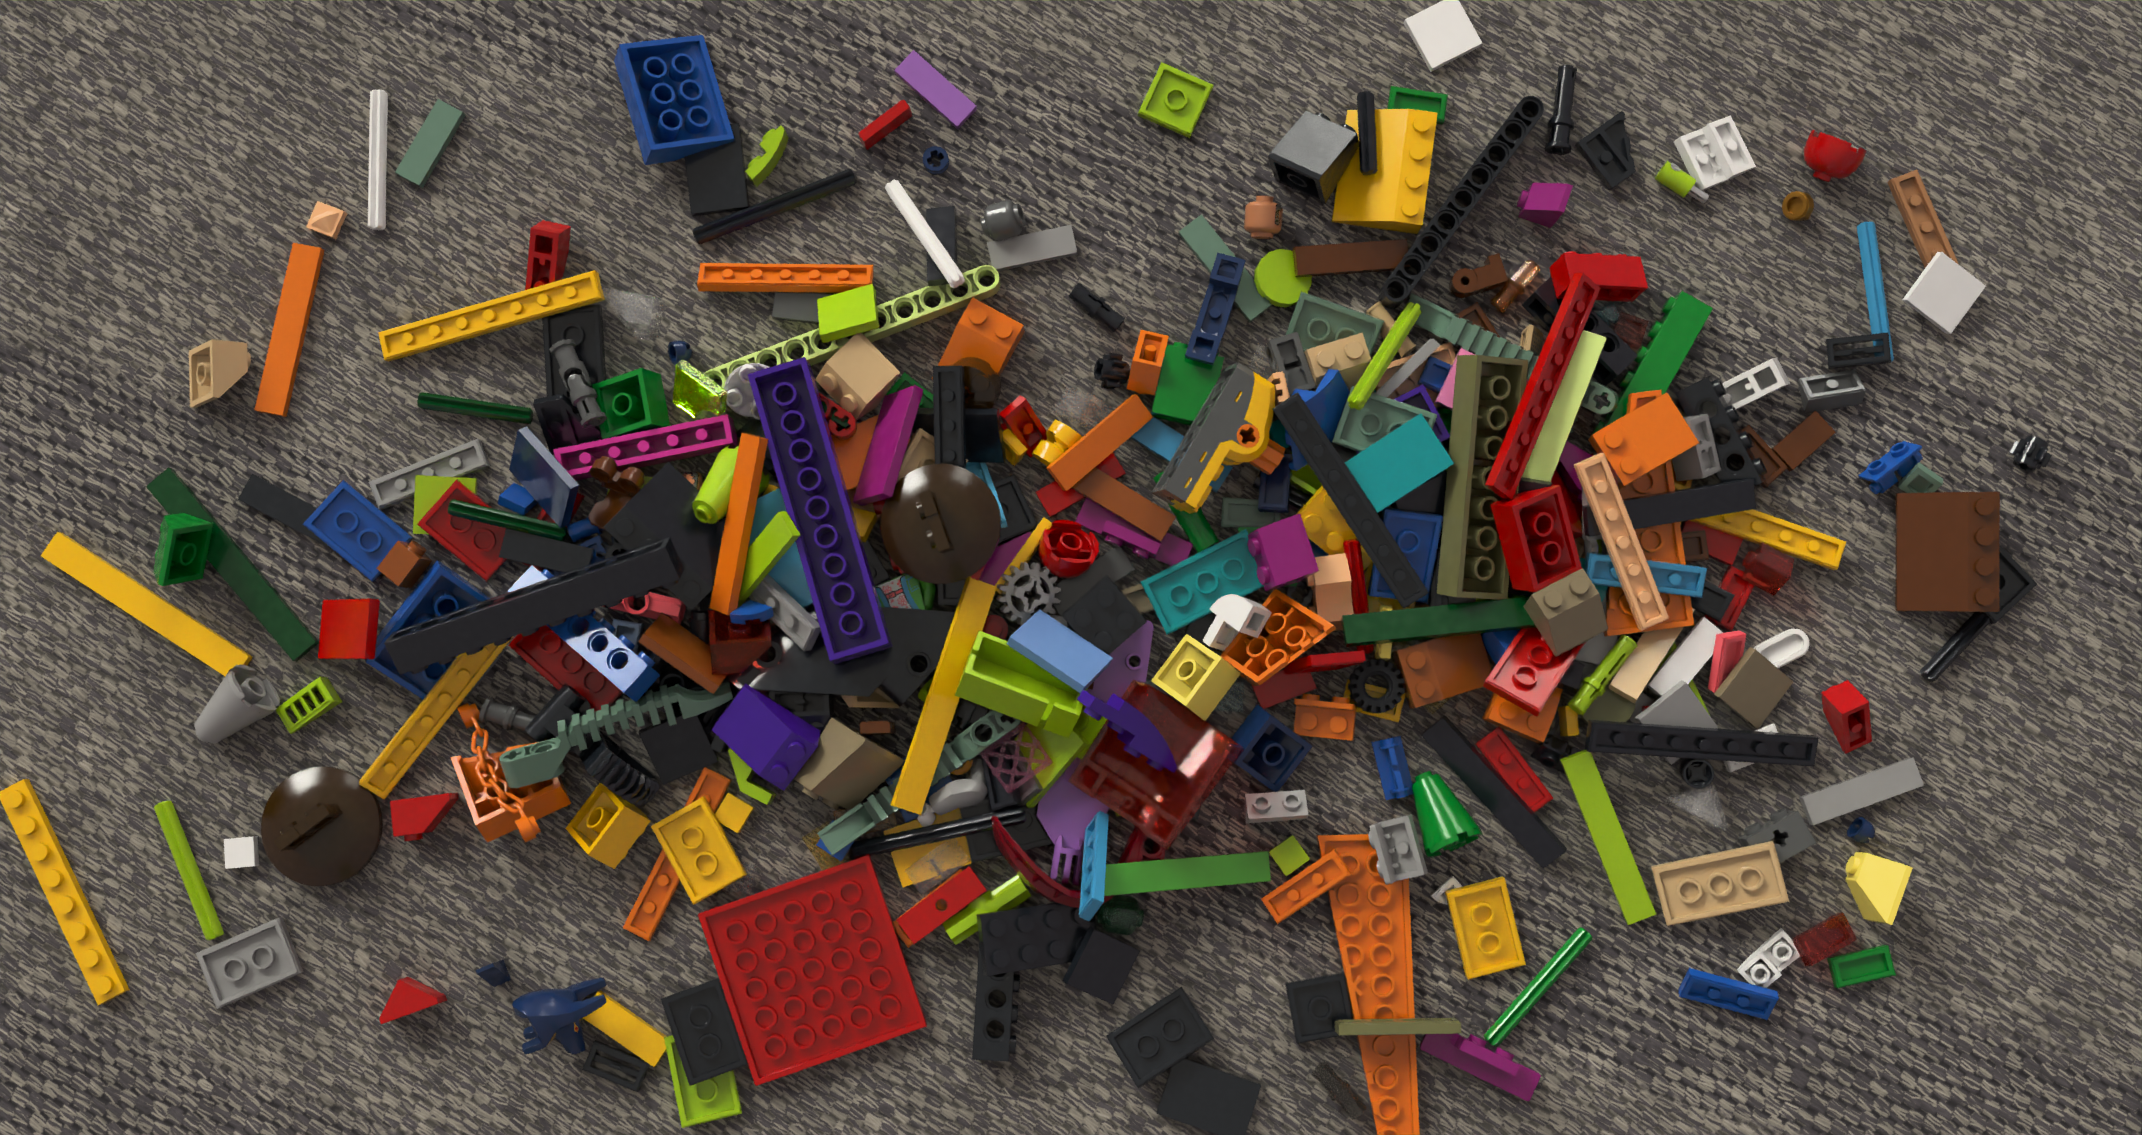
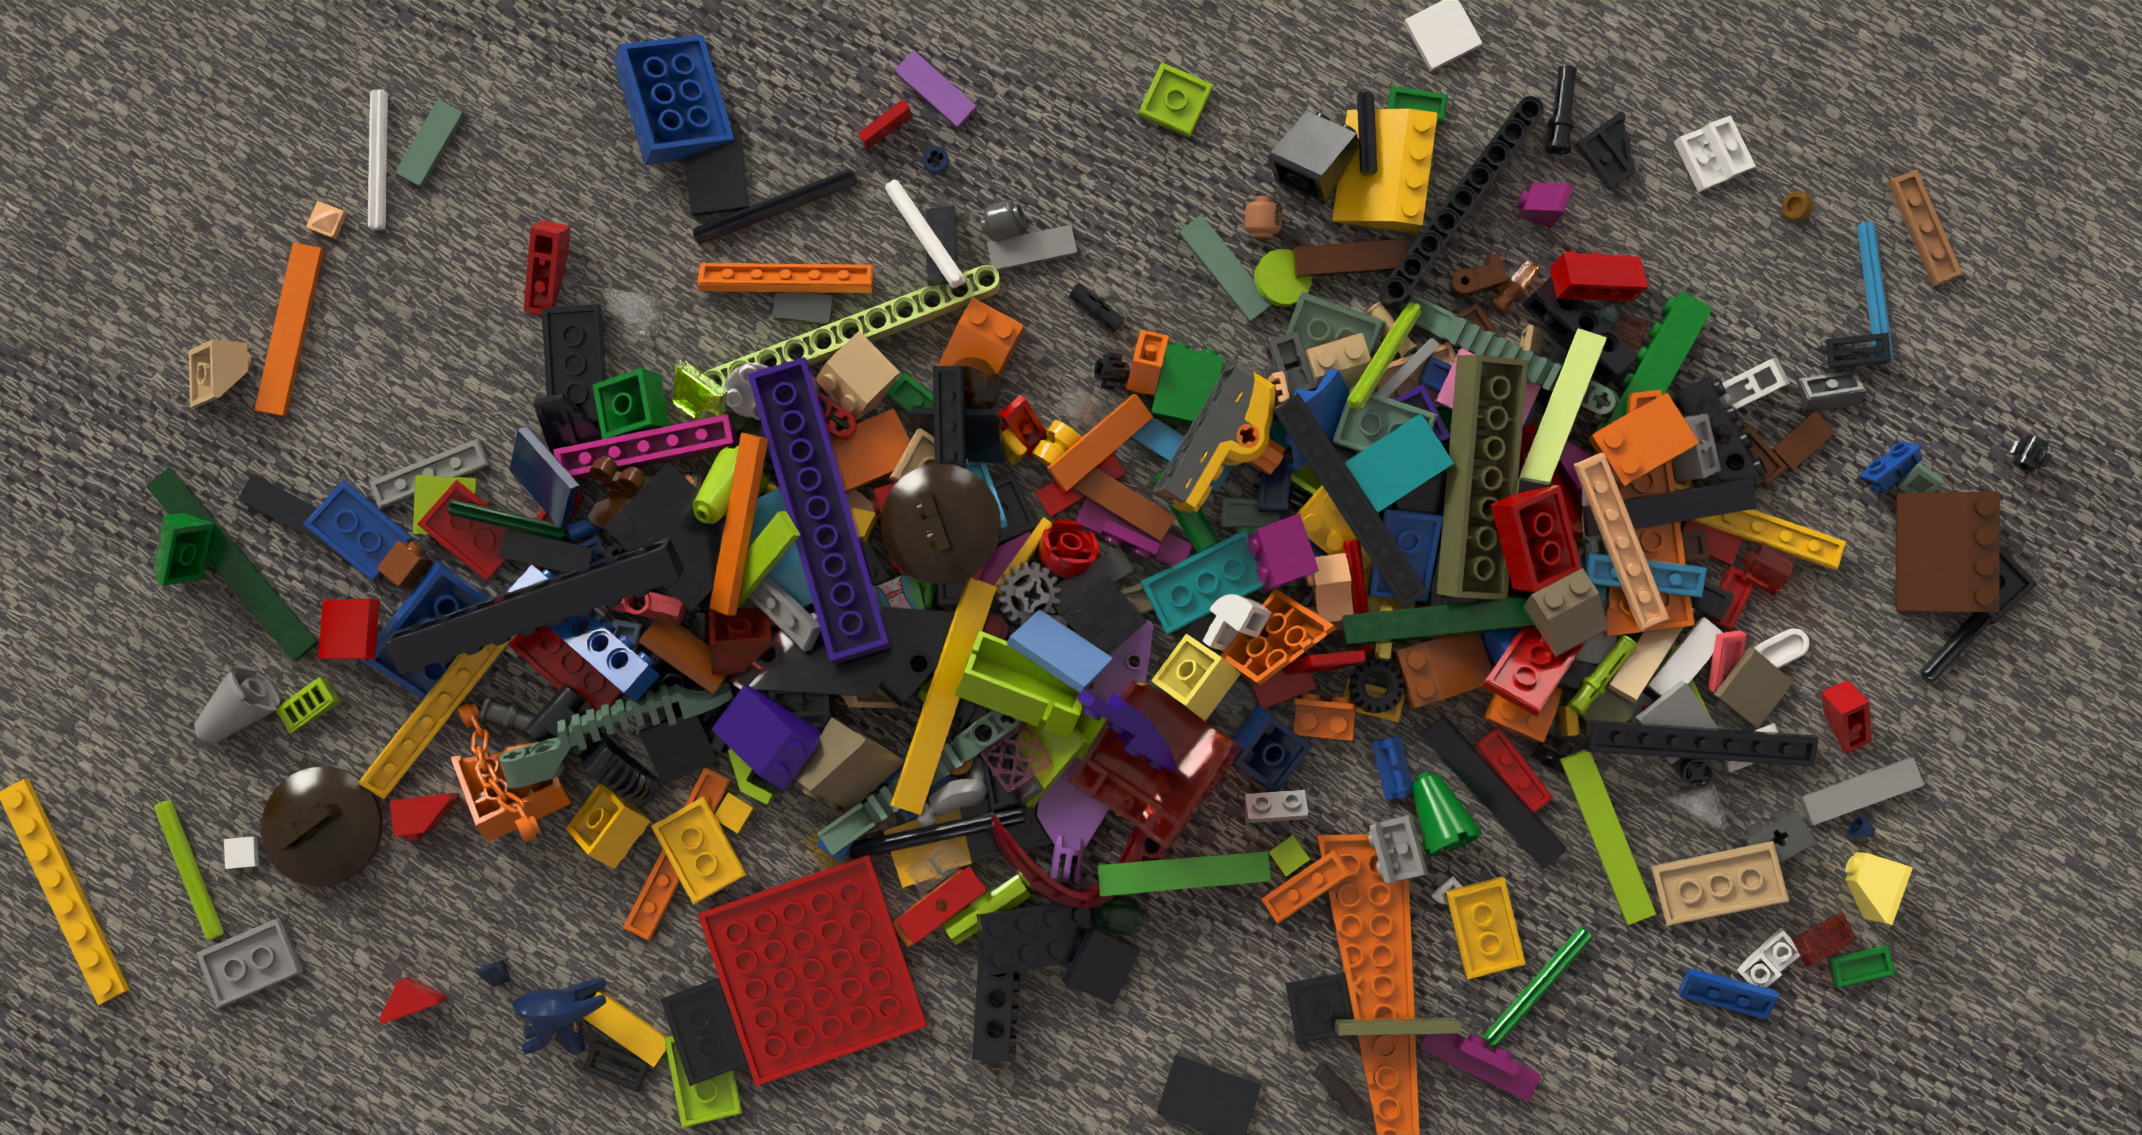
yellow tile [41,532,253,676] -> none
yellow tile [378,270,605,362] -> none
dark green axle [417,392,533,424] -> none
blue tile [497,483,538,516] -> none
dark grey piece [549,339,607,429] -> none
dark blue hinge [668,341,692,365] -> none
blue tile [730,600,774,625] -> none
lime slope [745,126,789,187] -> none
lime tile [817,284,879,343] -> none
magenta tile [853,385,923,506] -> none
reddish brown tile [860,721,896,735] -> none
dark azure tile [1079,811,1109,921] -> none
black tile [1106,987,1215,1089] -> none
dark blue slope [1185,253,1246,366] -> none
red plate [1485,273,1600,500] -> none
lime piece [1654,161,1709,203] -> none
red cylinder [1804,130,1867,182] -> none
white tile [1902,252,1986,334] -> none

